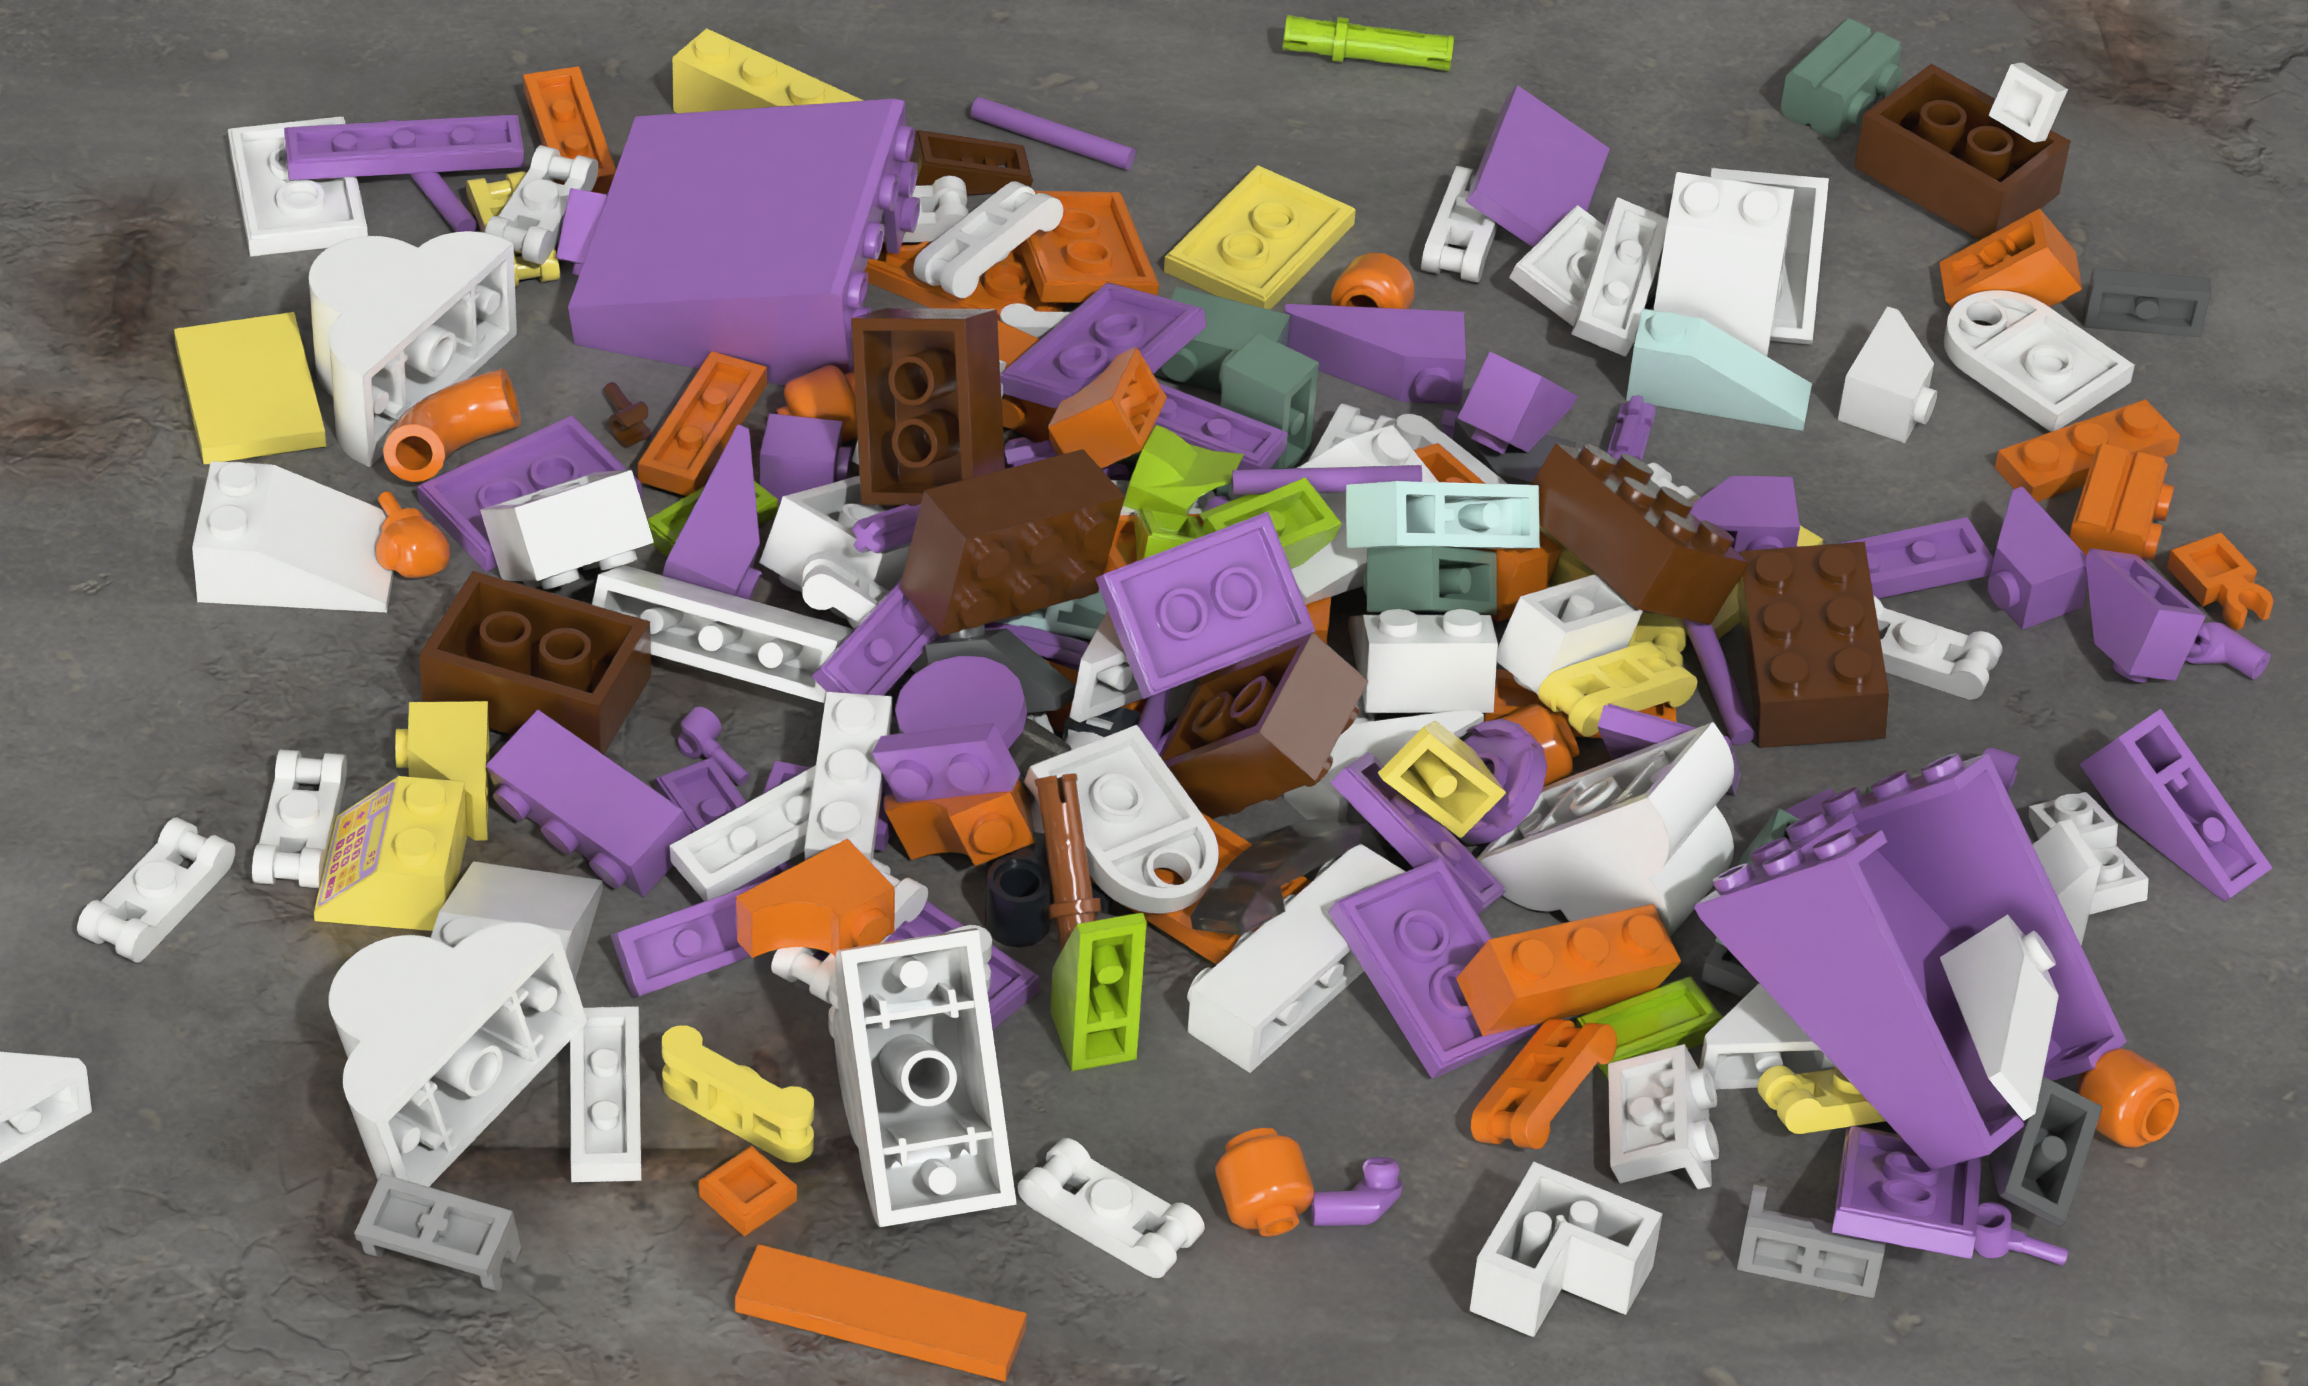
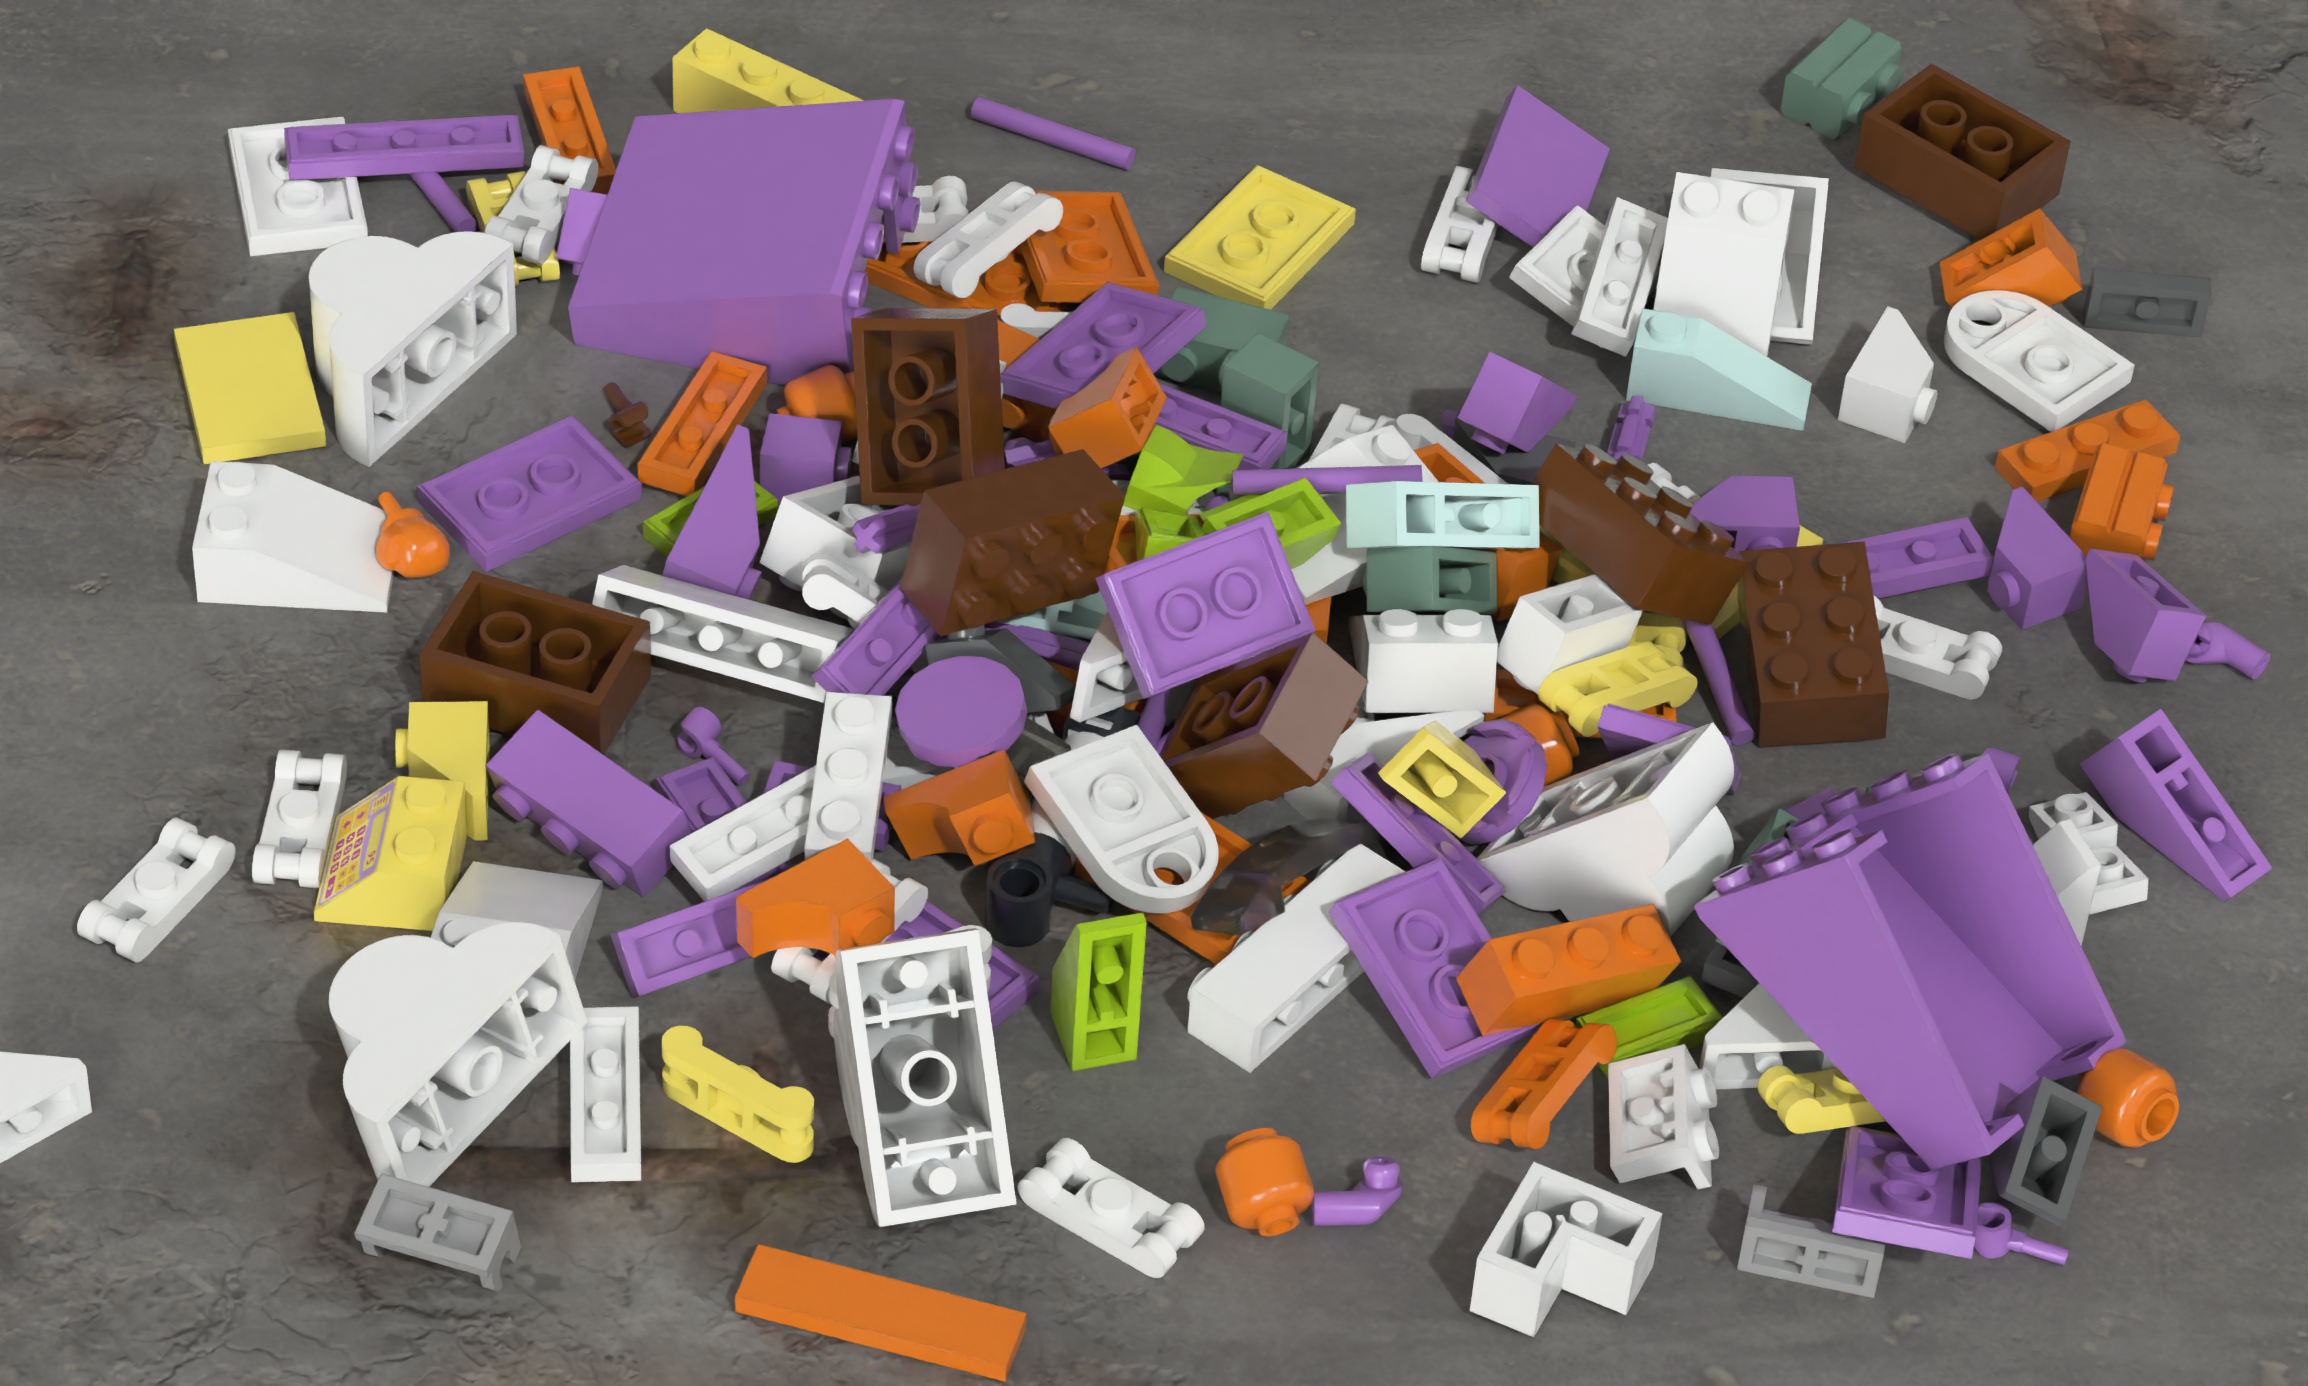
orange cylinder [383,368,521,482] -> none
white brick [480,470,654,589] -> none
orange tile [699,1146,797,1237] -> none
medium lavender plate [872,723,1020,803] -> none
reddish brown slope [910,130,1033,195] -> none
dark orange pin [1035,773,1102,951] -> none
lime pin [1282,15,1454,72] -> none
medium lavender slope [1284,304,1466,404] -> none
orange head [1331,252,1415,309] -> none
white slope [1940,914,2059,1121] -> none
white tile [1989,62,2068,143] -> none
orange plate [2167,532,2274,630] -> none

